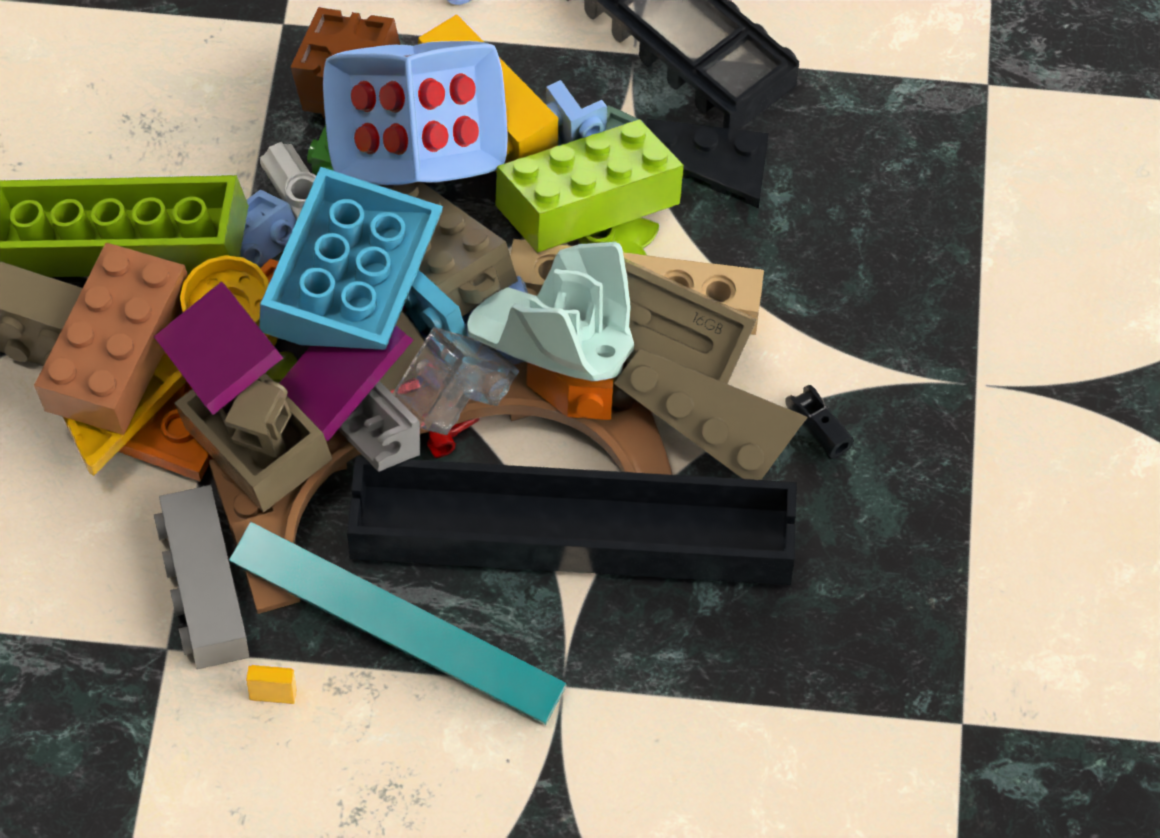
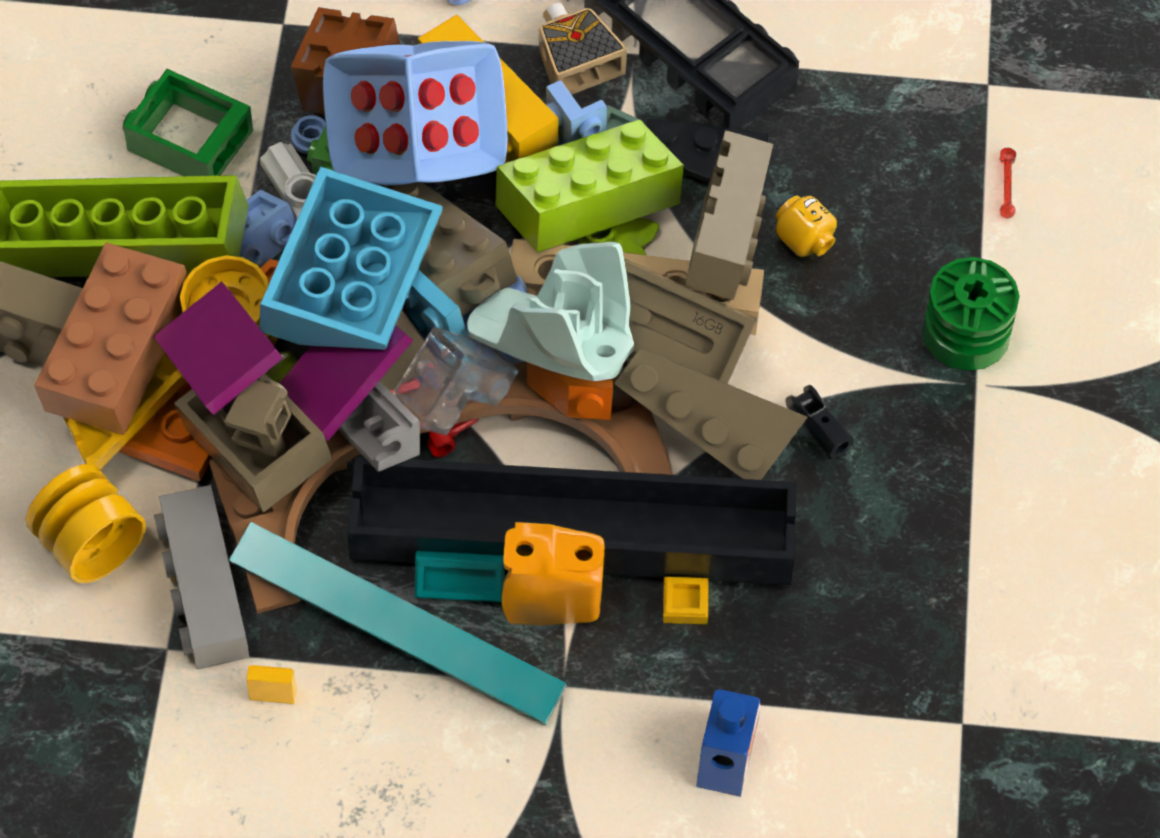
none -> yellow wheel [25,464,146,583]
none -> green window [122,69,254,176]
none -> light blue plate [291,115,326,155]
none -> teal tile [414,551,505,602]
none -> light orange piece [502,522,605,626]
none -> torso [539,3,627,95]
none -> yellow tile [663,577,708,625]
none -> wedge [684,130,773,300]
none -> blue torso [696,689,760,797]
none -> yellow head [775,195,837,257]
none -> green wheel [922,257,1020,371]
none -> clear red hinge [999,147,1017,219]

